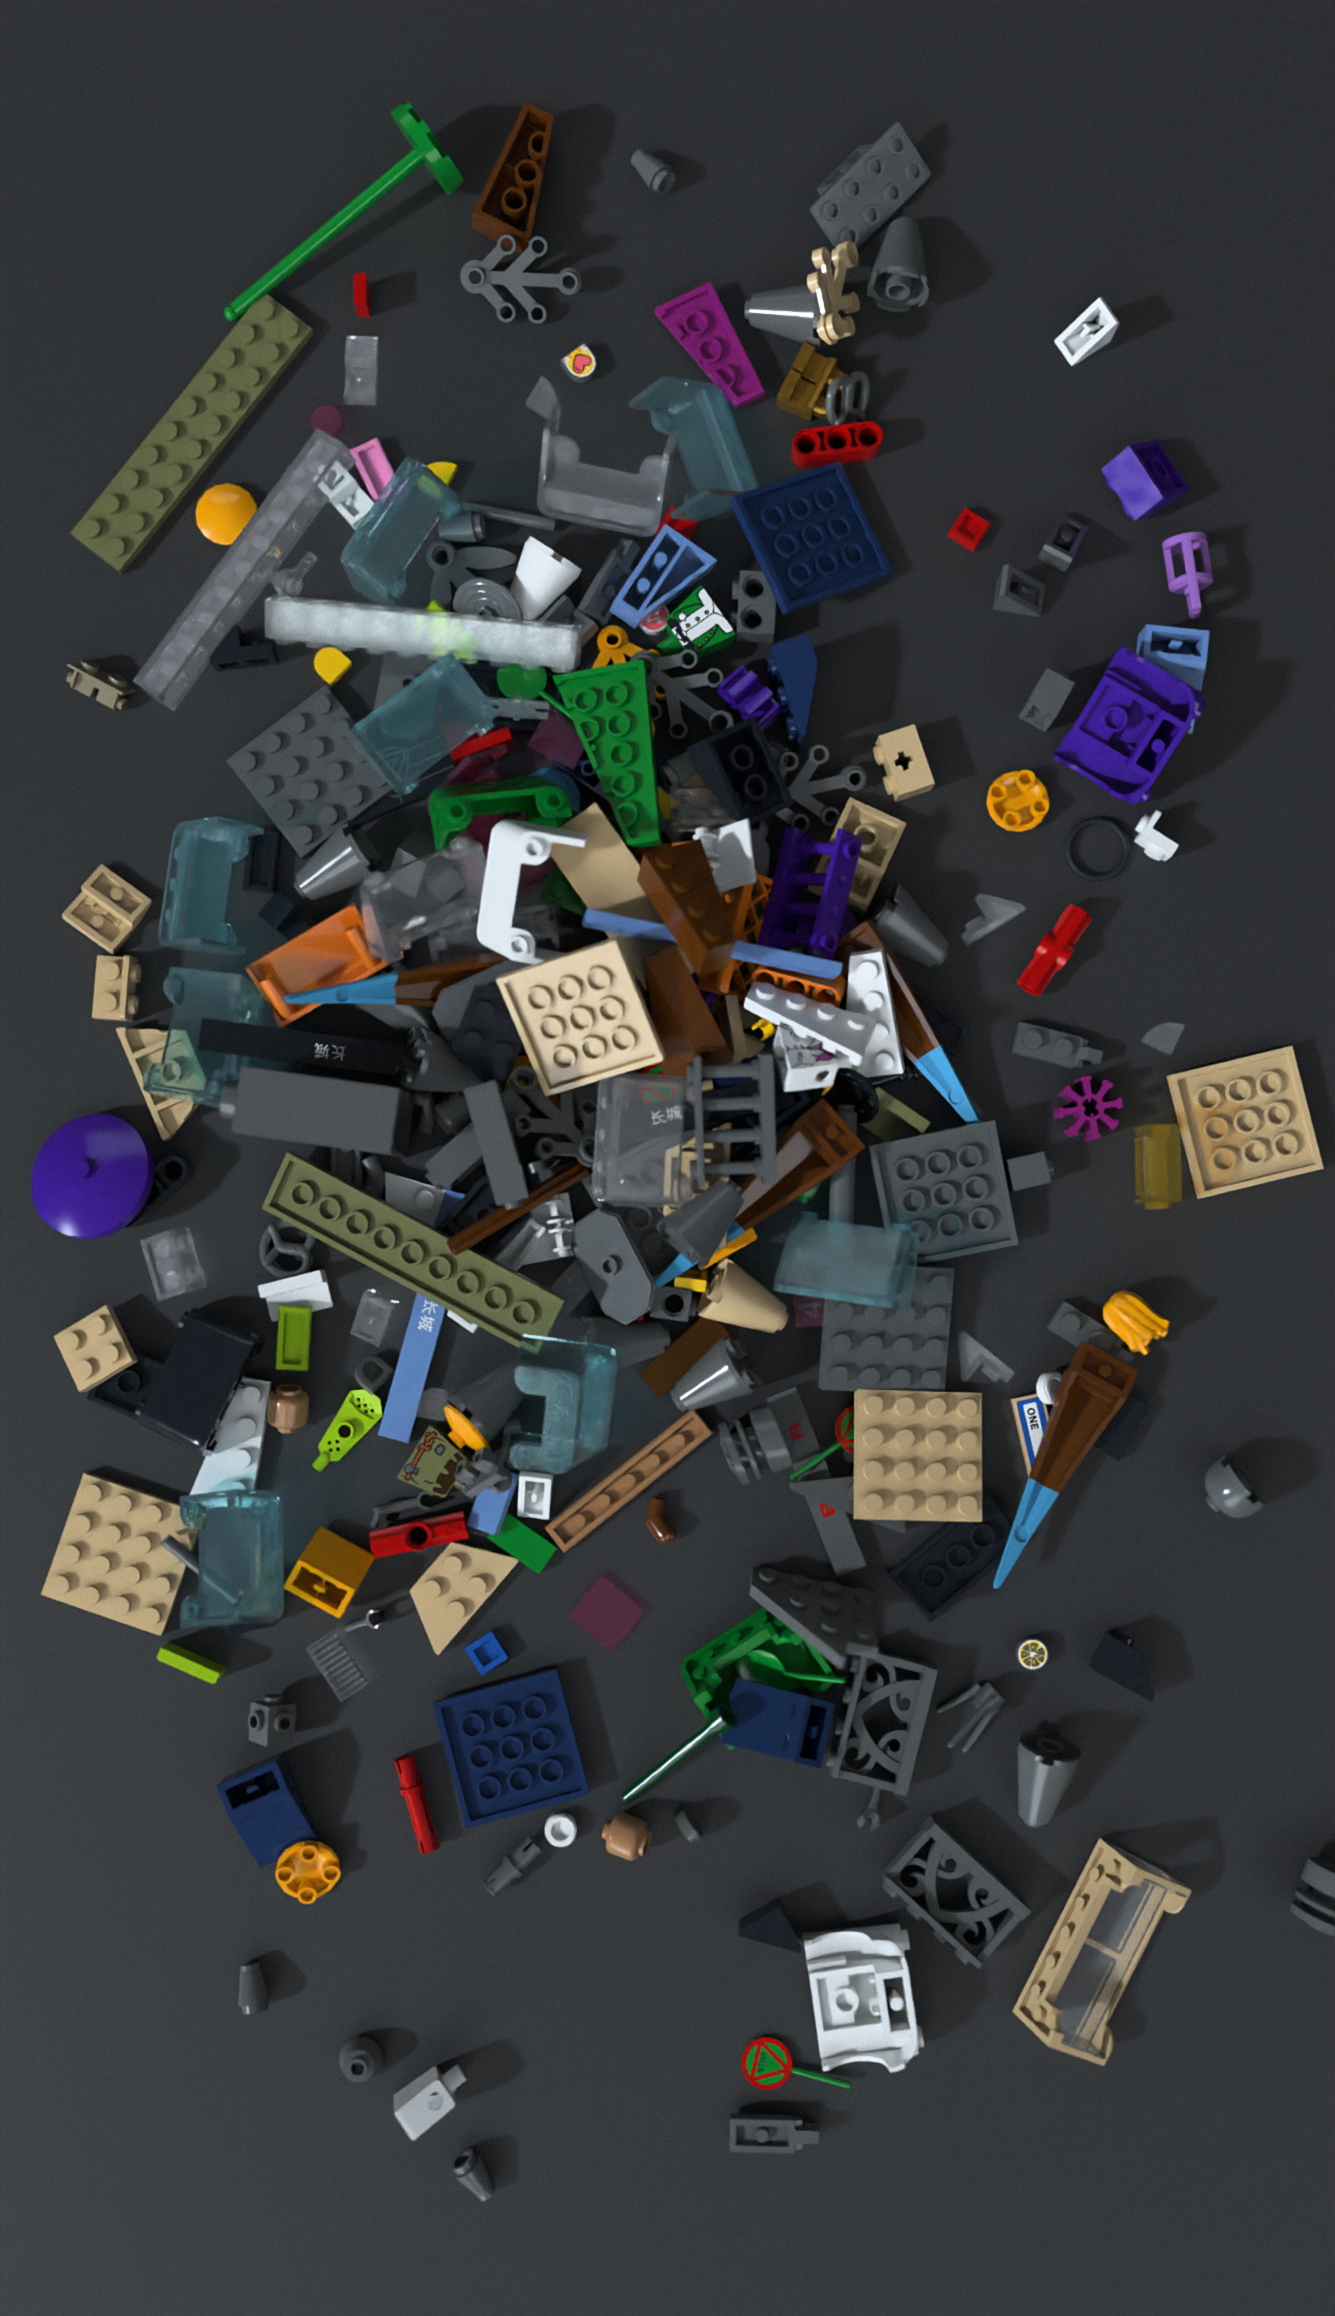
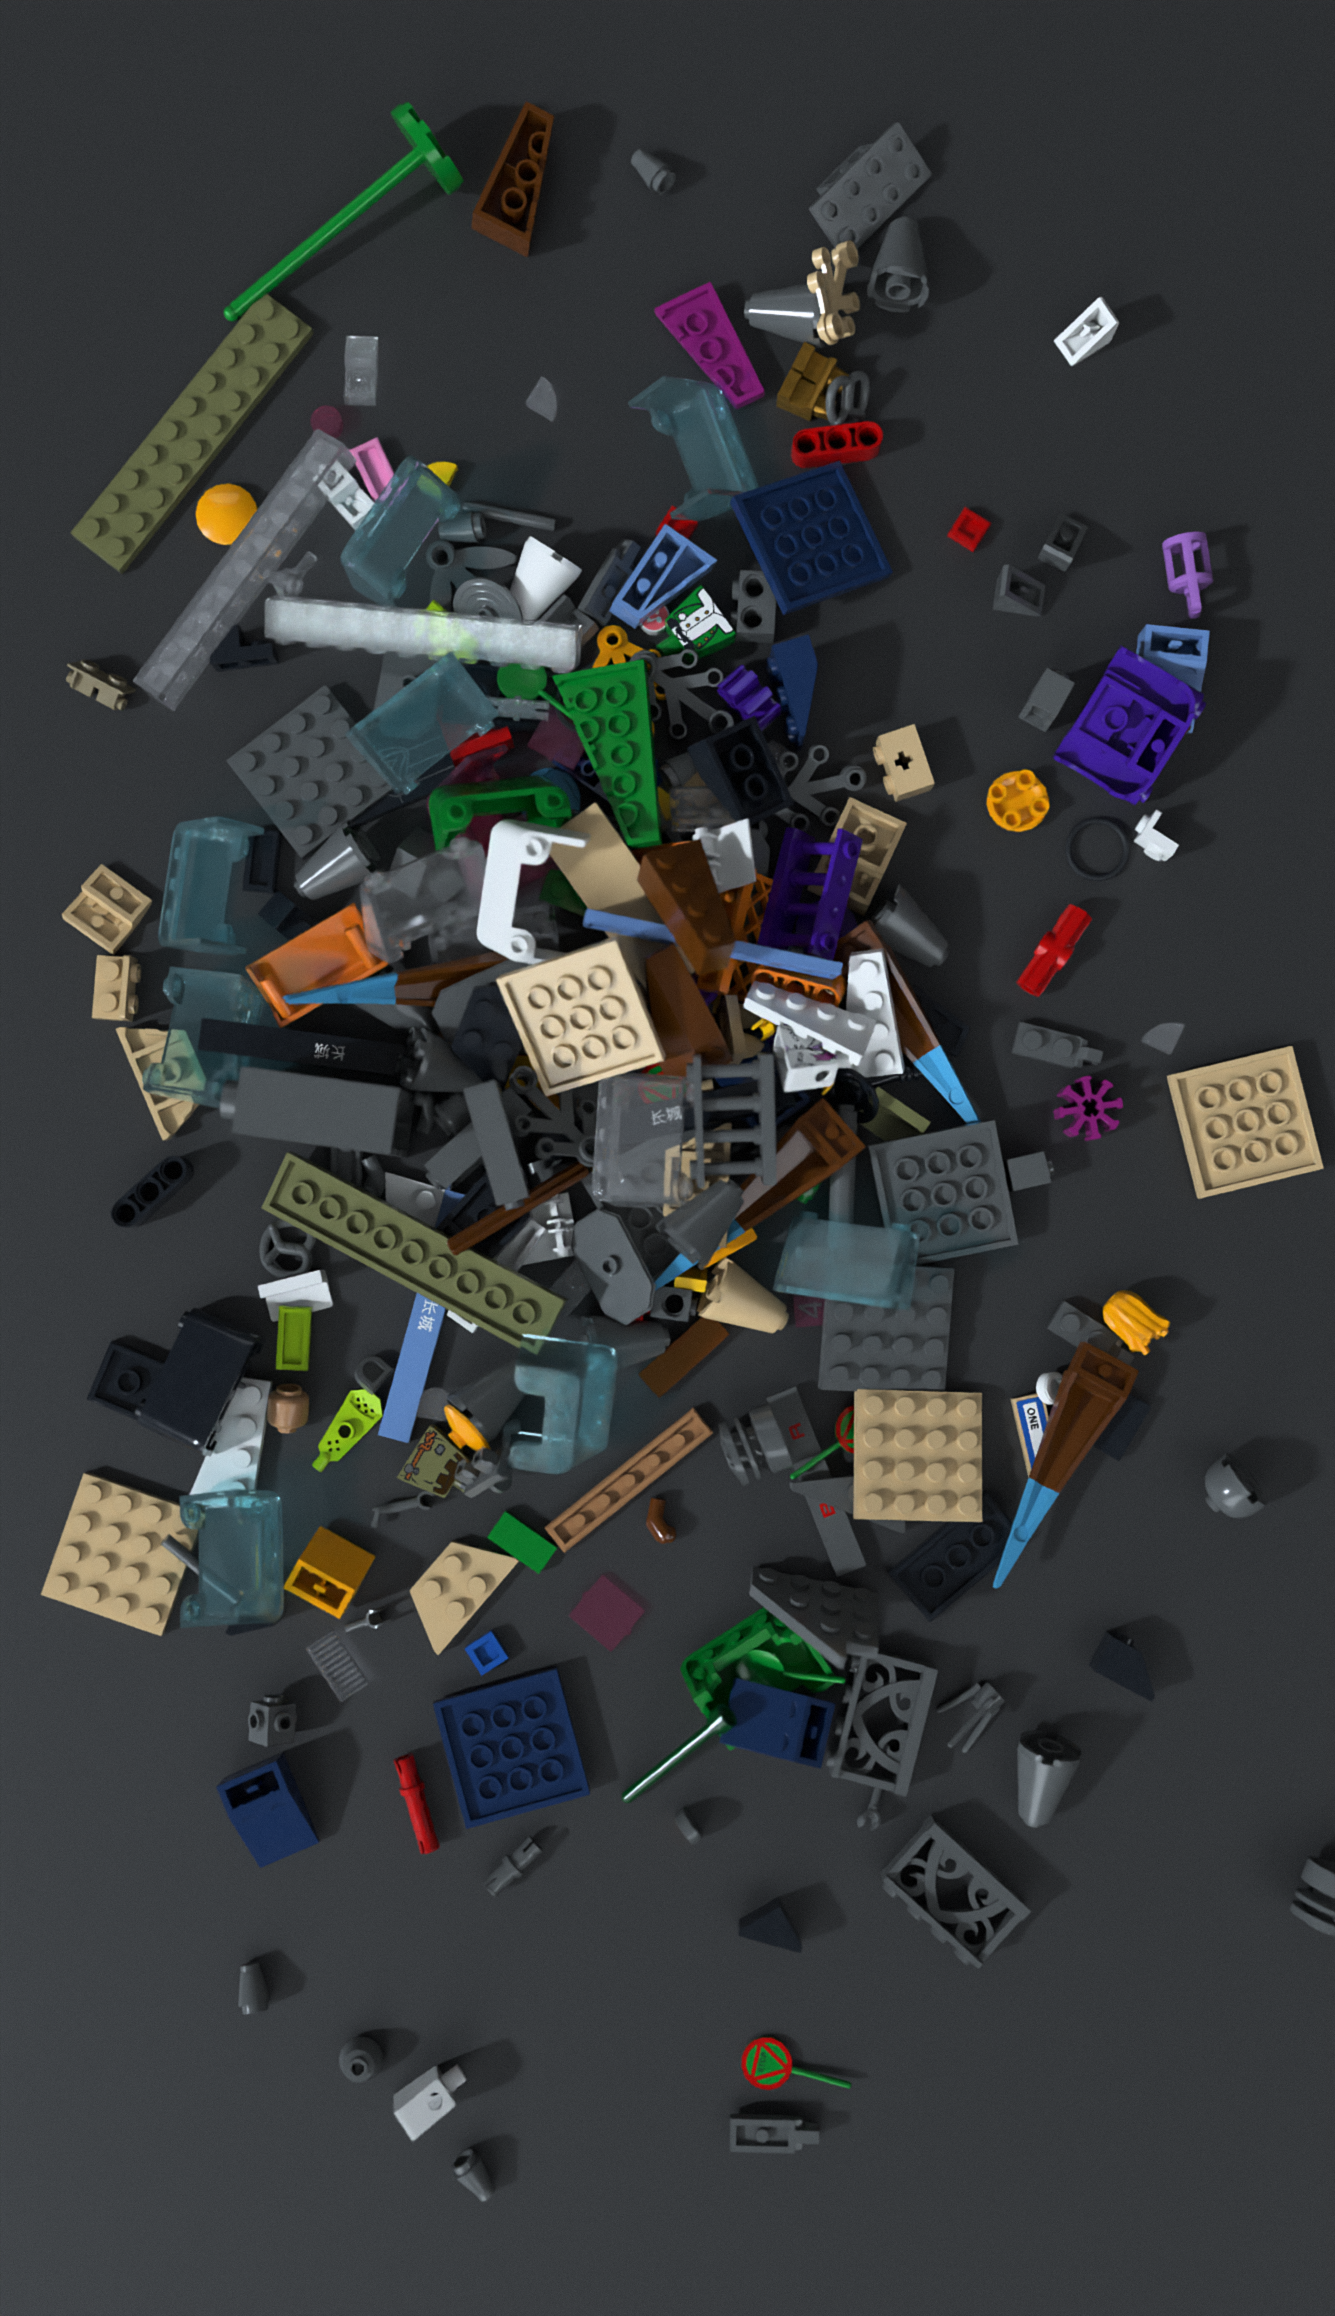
dark purple dish [31,1114,154,1240] -> none
tan plate [54,1305,138,1392] -> none
clear bracket [140,1227,206,1301] -> none
lime tile [156,1642,226,1684] -> none
light orange dish [275,1840,341,1904] -> none
yellow tile [314,647,353,687] -> none
clear slope [350,1289,400,1347] -> none
red tile [354,273,371,317] -> none
red piece [369,1510,470,1559] -> none
dark grey plant [460,234,582,324] -> none
medium blue tile [467,1472,519,1536] -> none
white slope [517,1466,555,1520] -> none
clear windscreen [537,404,678,537] -> none
white tile [545,1812,577,1847] -> none
tile [560,342,597,383] -> none
medium nougat head [602,1812,652,1861] -> none
dark grey cone [670,1335,763,1412] -> none
white piece [803,1923,924,2072] -> none
clear slope [957,1331,1015,1383] -> none
clear slope [961,893,1025,947] -> none
windscreen [1012,1838,1192,2066] -> none
dark grey tile [1015,1636,1049,1671] -> none
dark purple slope [1101,439,1190,521] -> none
clear yellow window [1133,1124,1182,1210] -> none

